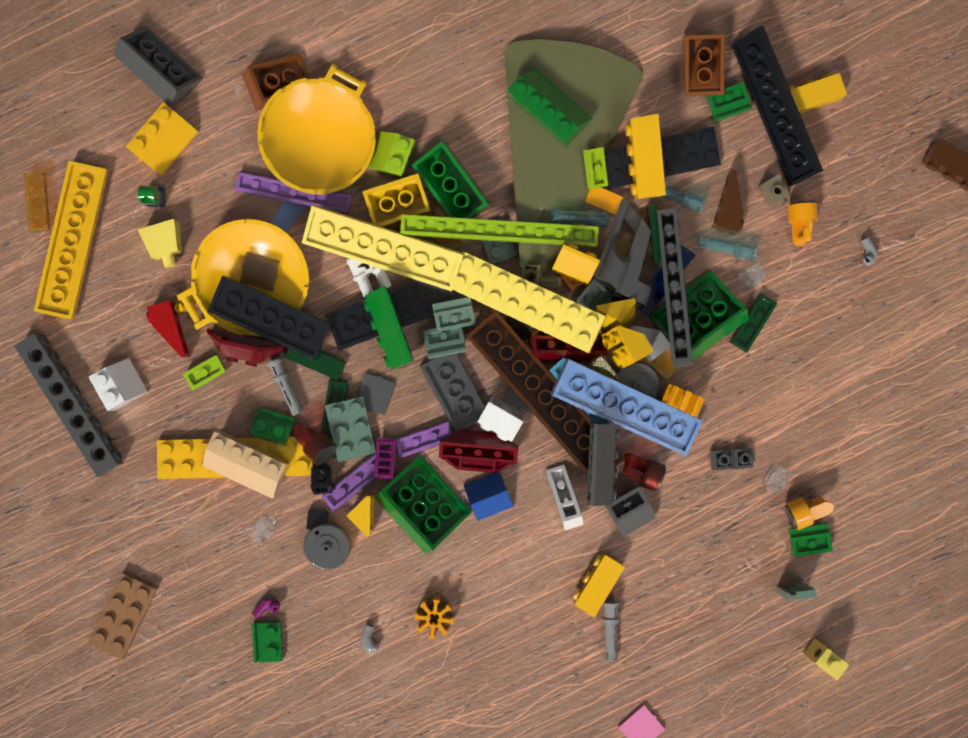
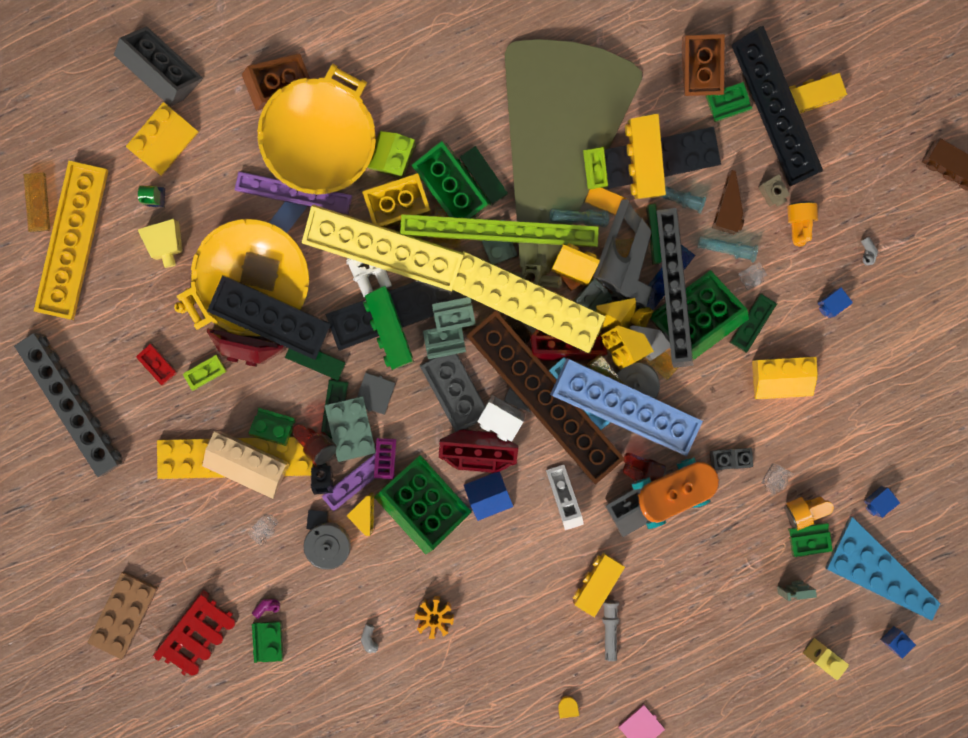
white slope [89,358,149,411] -> none
red slope [146,300,190,358] -> none
light grey pin [266,357,303,416] -> none
medium lavender tile [396,421,453,458] -> none
green slope [507,68,593,148] -> none
dark grey slope [587,423,619,506] -> none
light orange gear [661,384,705,417] -> none
none -> red plate [136,344,178,386]
none -> red fence [152,589,235,676]
none -> dark green tile [460,146,508,205]
none -> yellow tile [558,696,579,719]
none -> yellow tile [631,307,653,327]
none -> orange piece [631,457,719,529]
none -> yellow slope [752,357,818,399]
none -> blue brick [817,287,853,318]
none -> dark azure wing [825,516,940,621]
none -> blue brick [864,486,900,518]
none -> blue brick [880,626,916,659]

